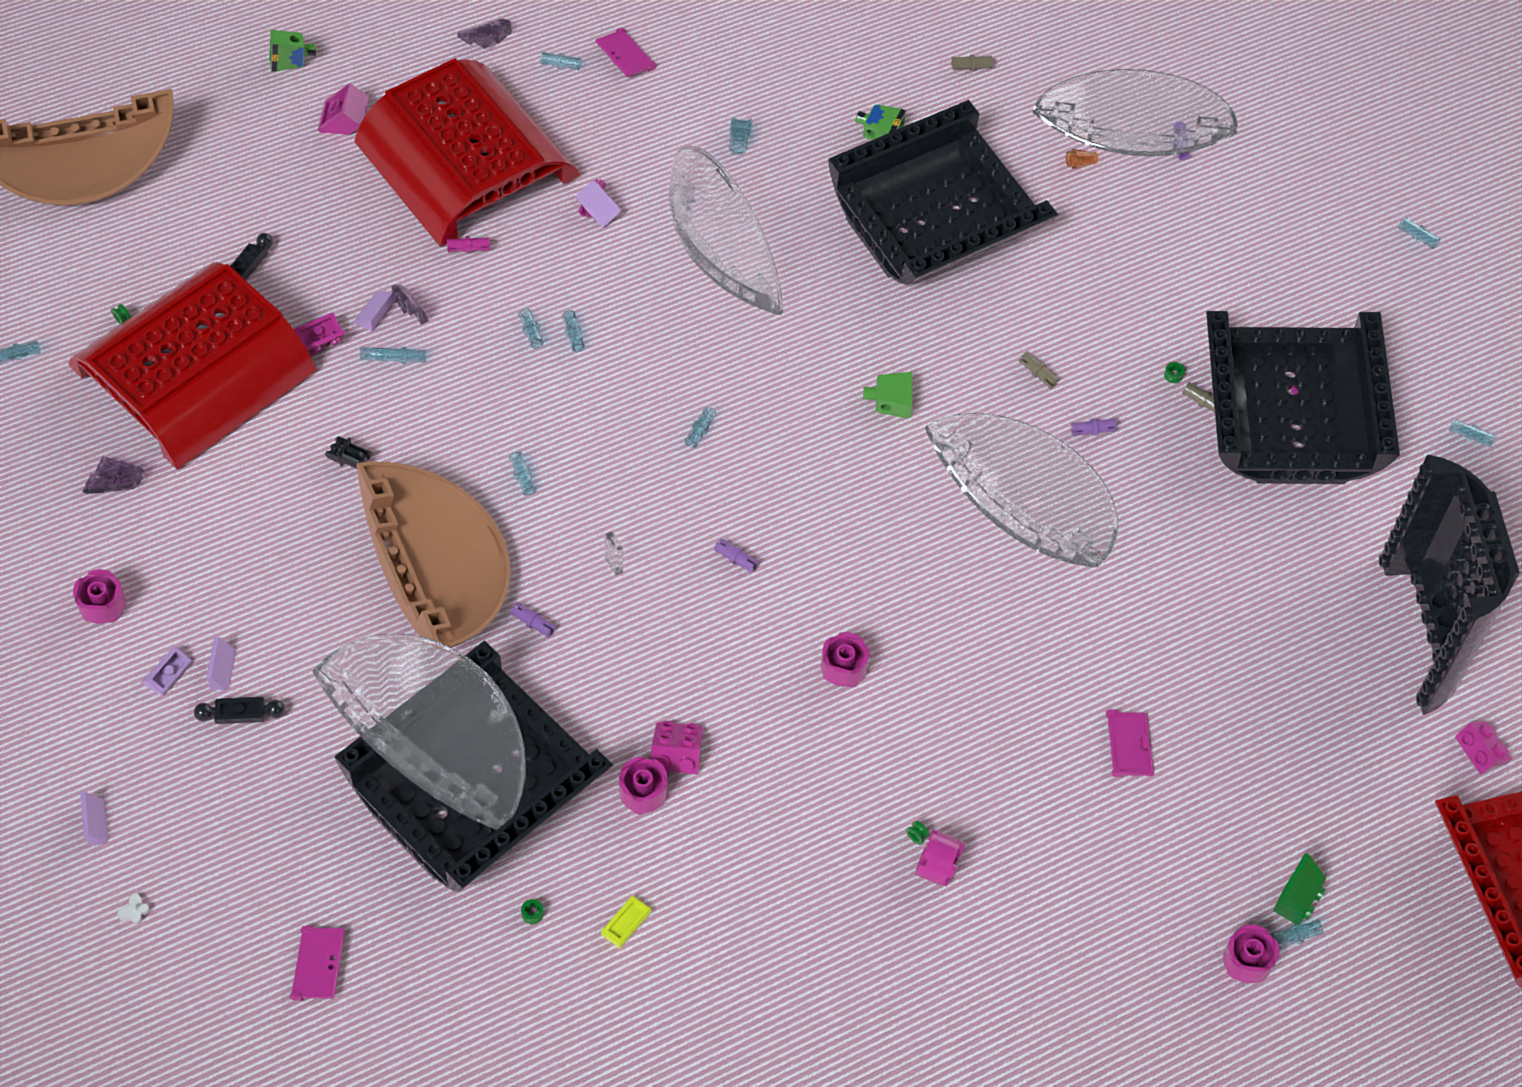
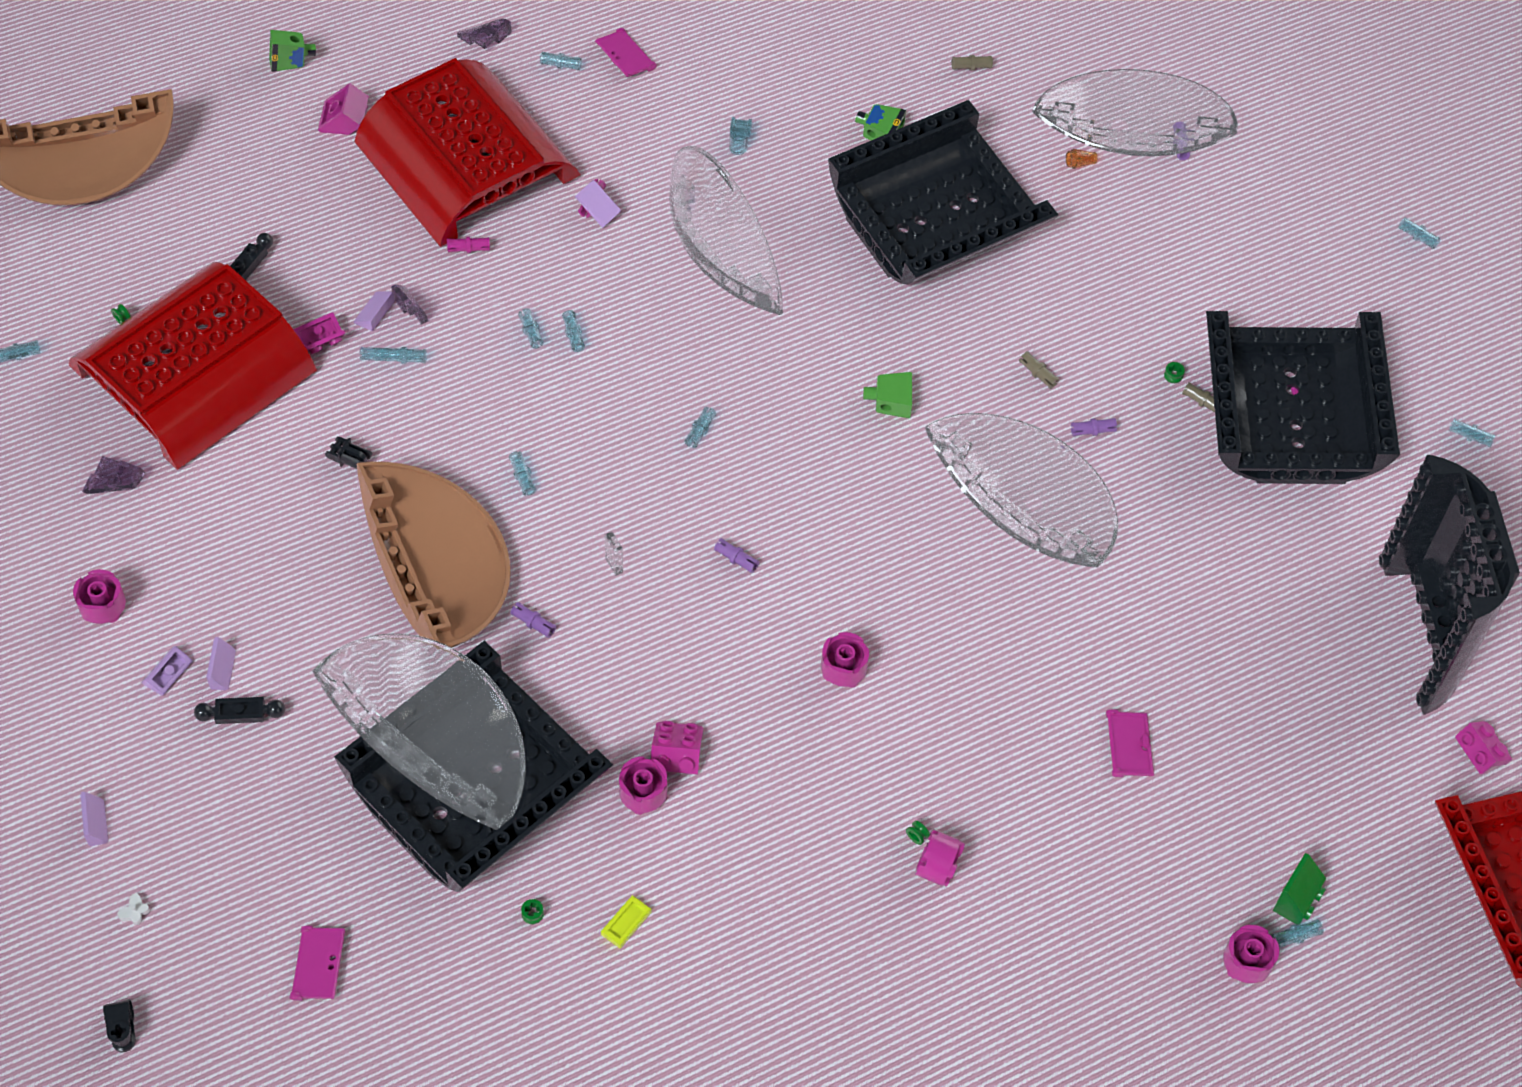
none -> black piece [103,999,136,1053]

